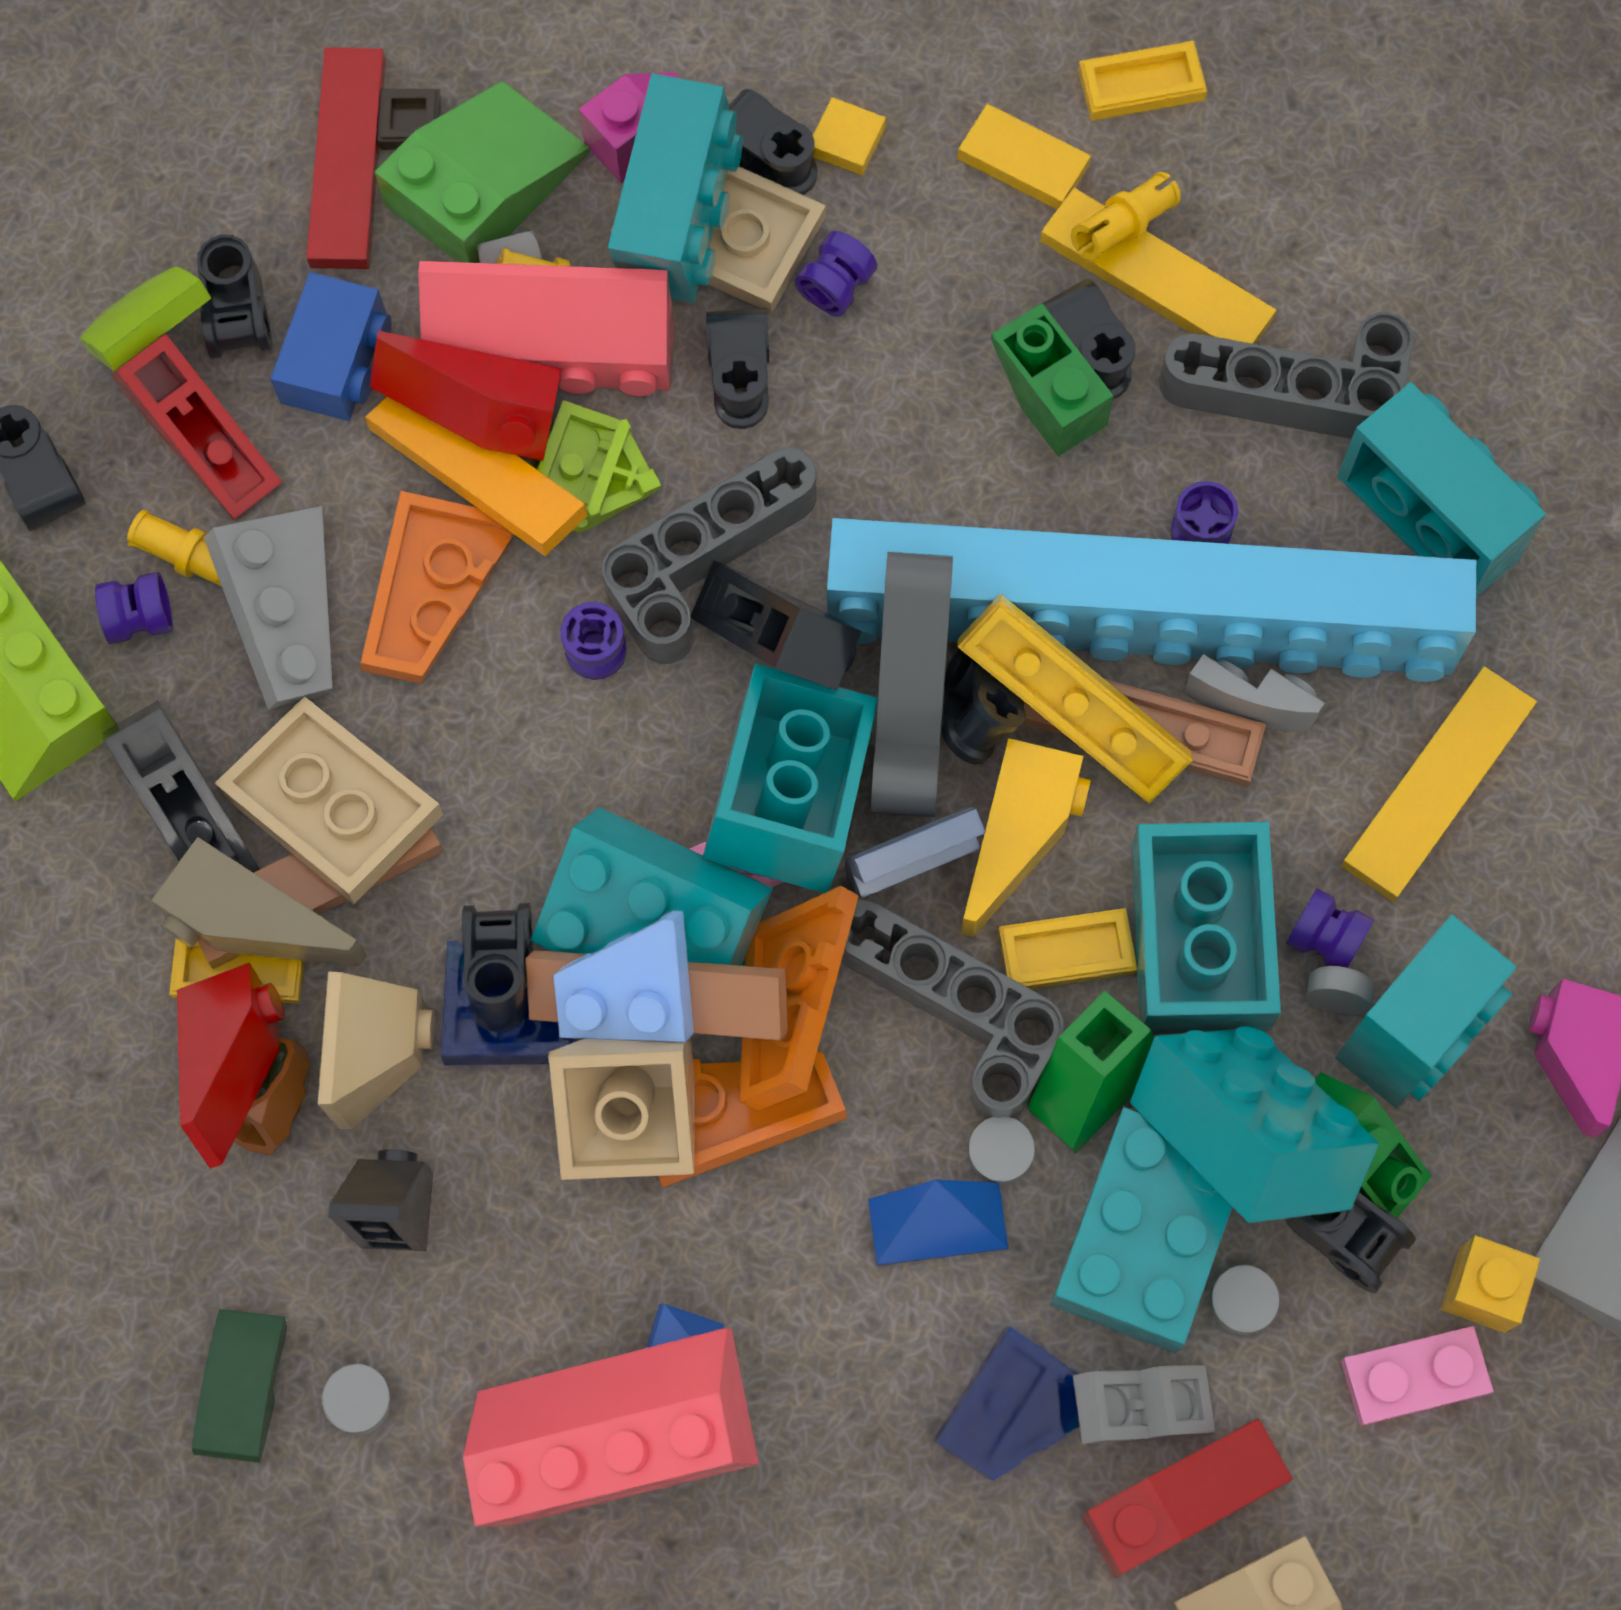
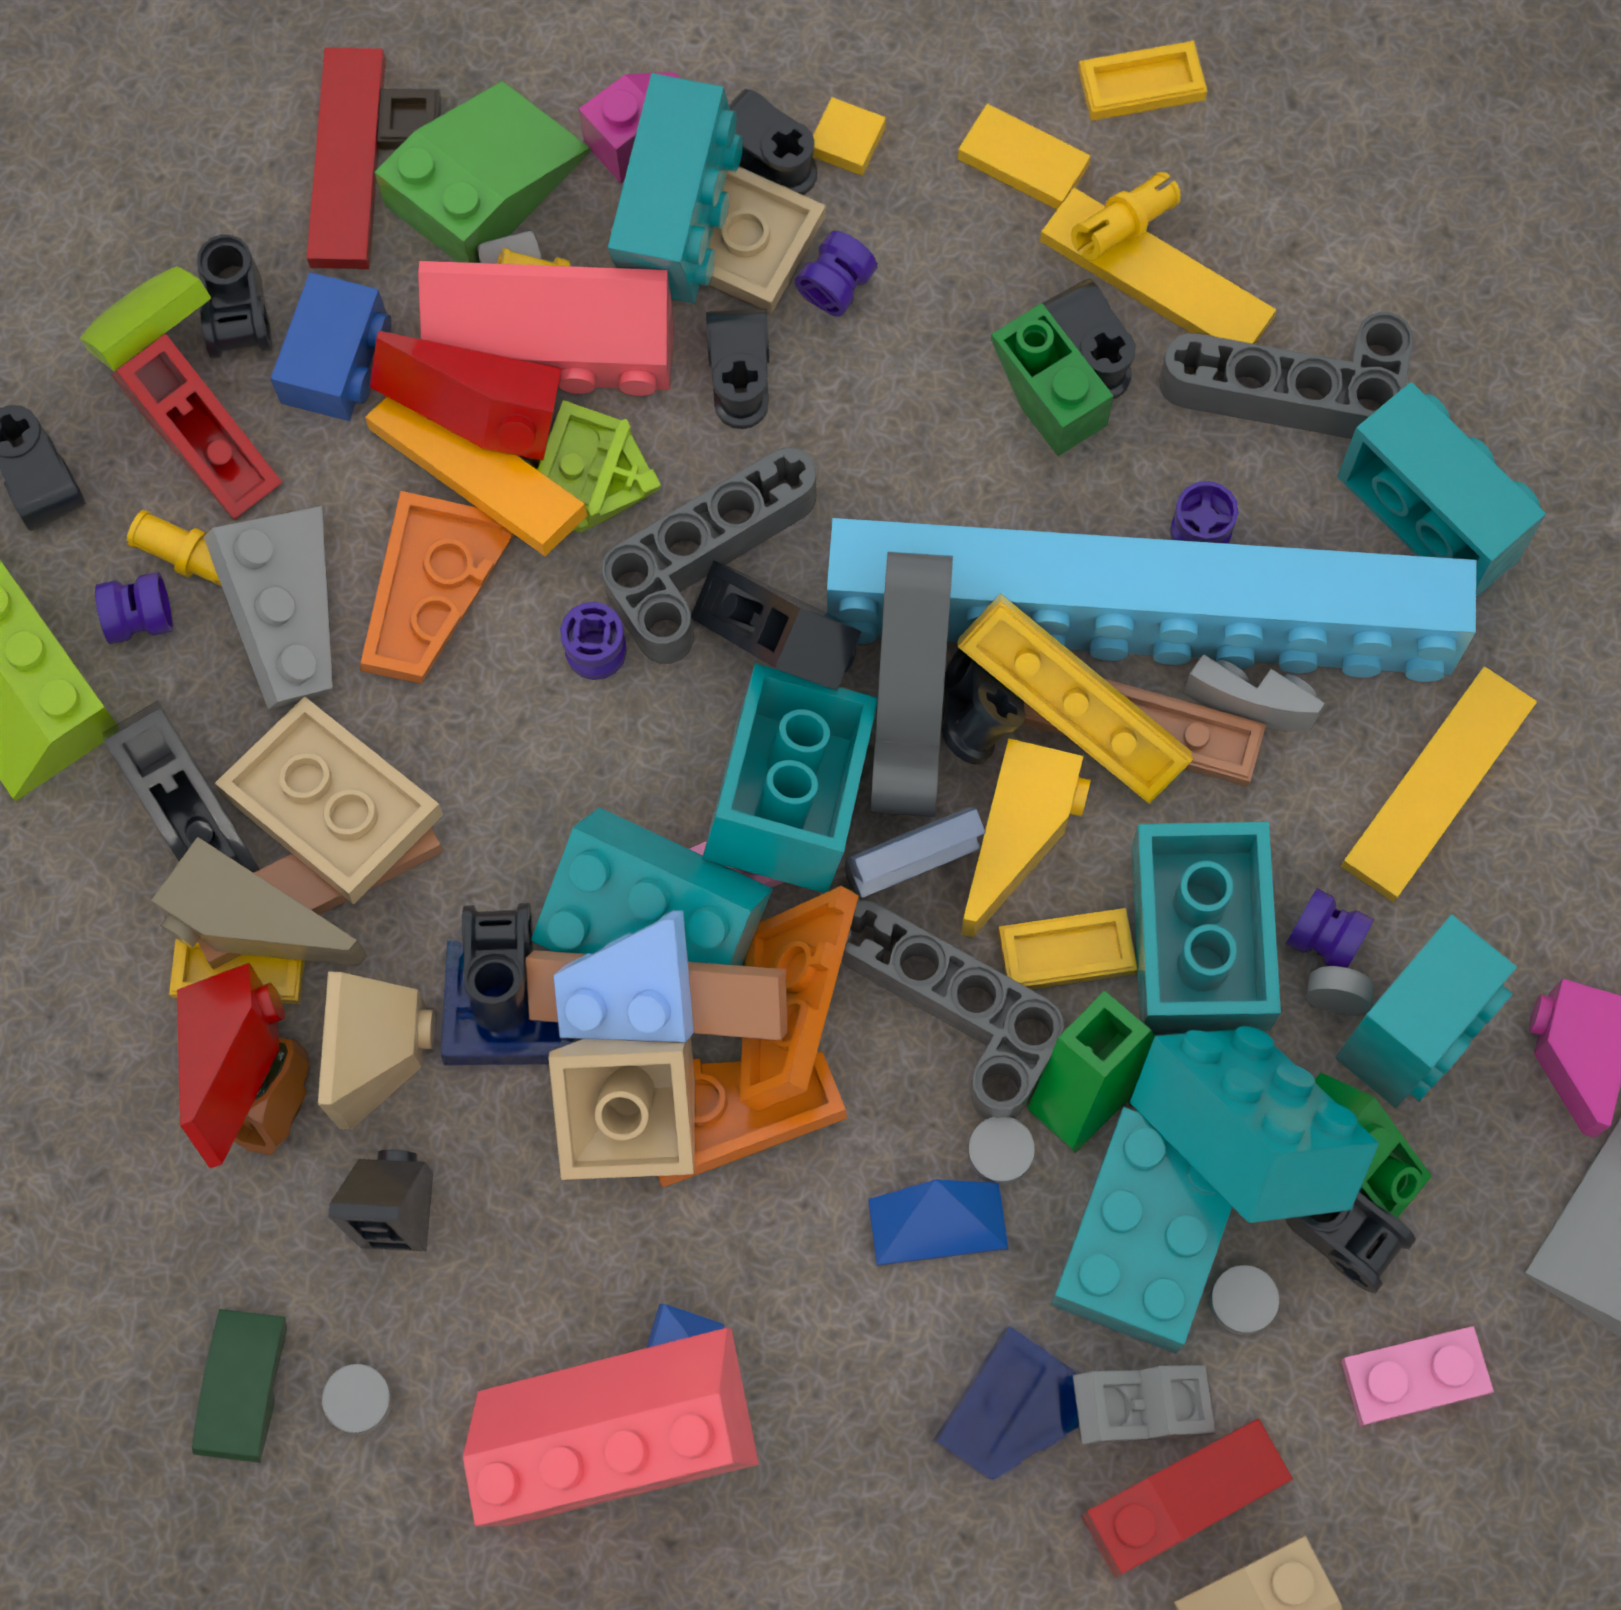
yellow brick [1440,1235,1540,1333] -> none

